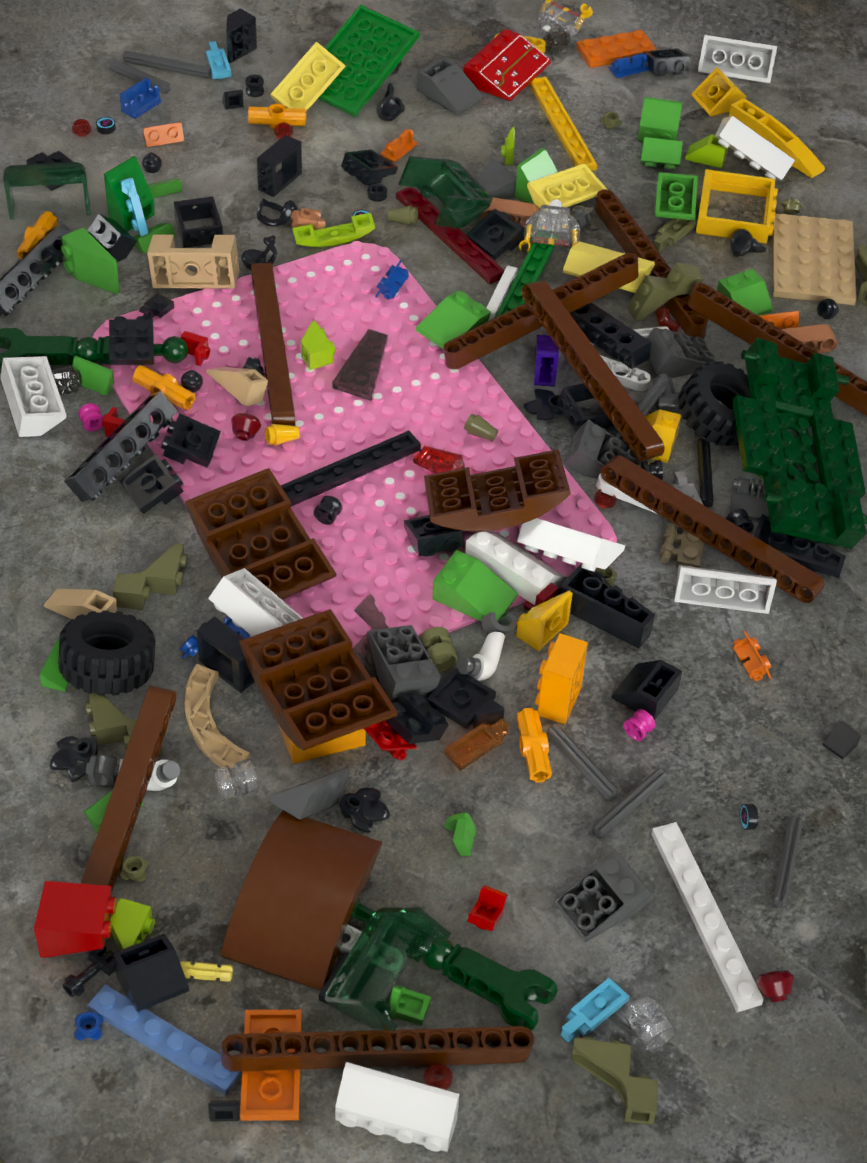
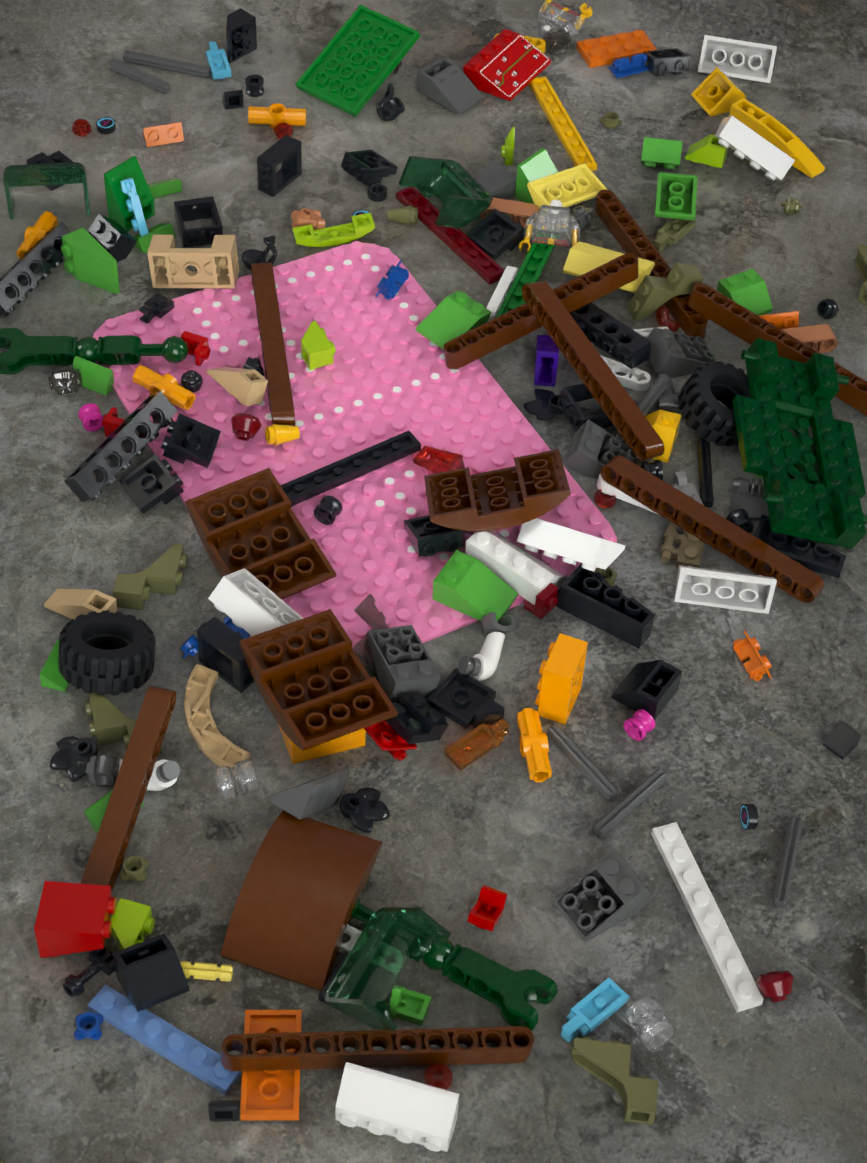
white slope [0,356,66,437] -> none
black plate [109,316,154,365] -> none
blue hinge [119,78,162,119] -> none
black plate [142,152,162,173] -> none
black piece [257,198,298,226] -> none
light yellow slope [270,42,346,112] -> none
clear smoke wing [332,329,388,401] -> none
orange hinge [380,129,418,162] -> none
olive wheel [419,627,458,673] -> none
bright green tile [444,813,476,856] -> none
olive cone [464,414,499,442] -> none
yellow slope [516,591,573,651] -> none
bright green slope [638,97,683,142] -> none
yellow window [696,169,778,243] -> none
black piece [730,229,767,257] -> none
tan plate [773,214,856,305] -> none

